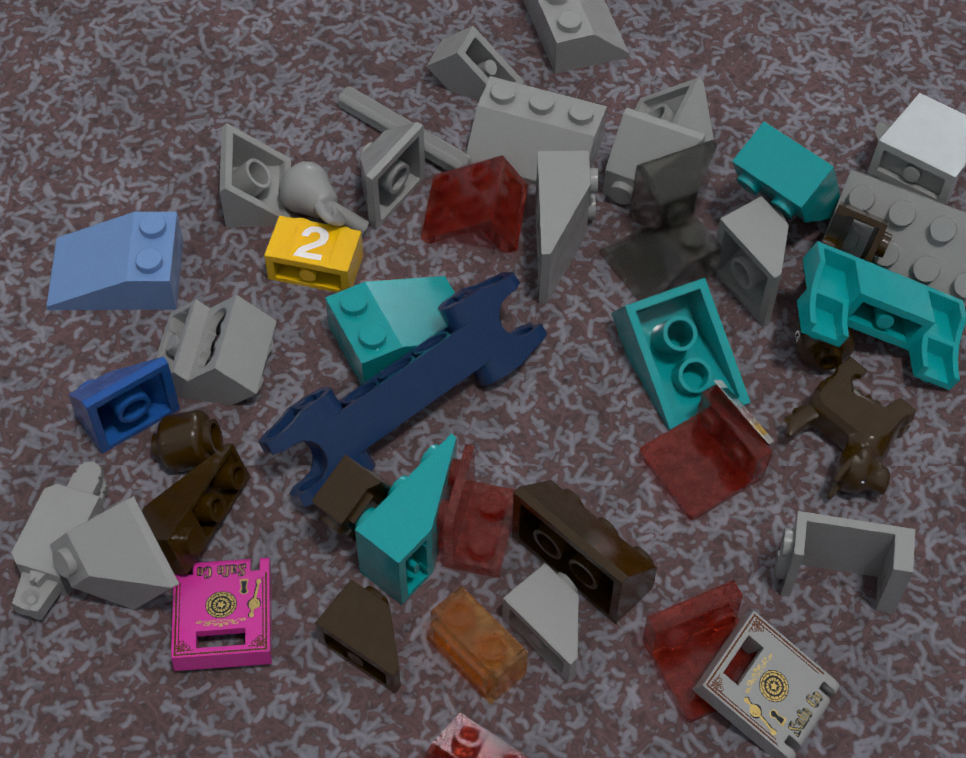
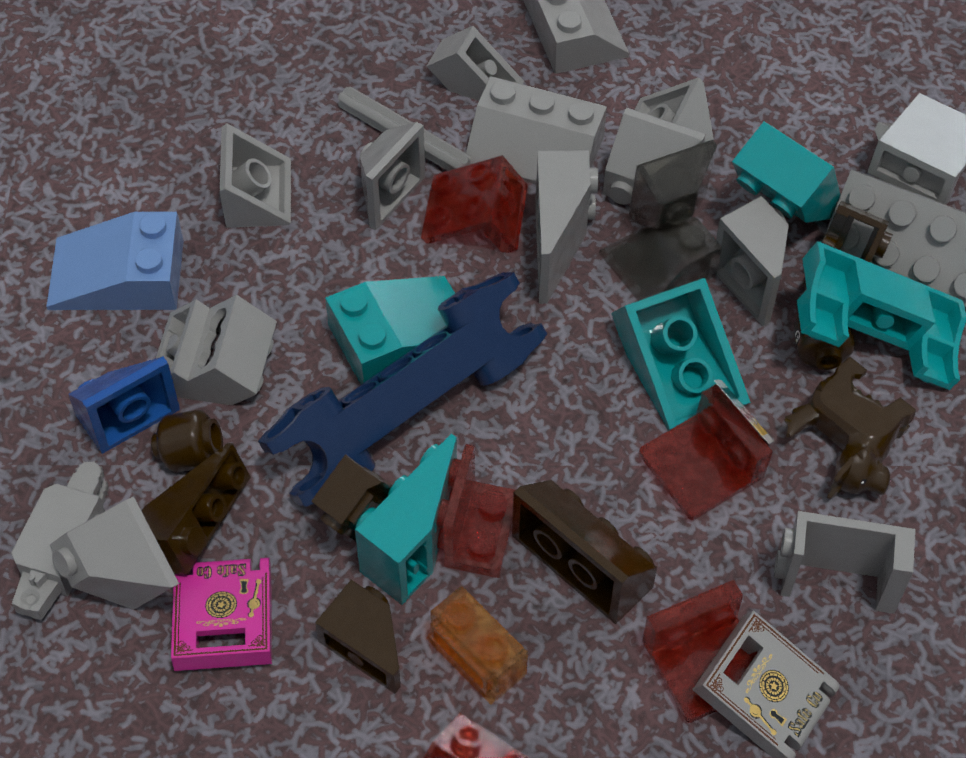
yellow brick [264,215,363,293] -> none
light grey piece [278,161,369,235] -> none
light grey slope [502,563,579,683] -> none

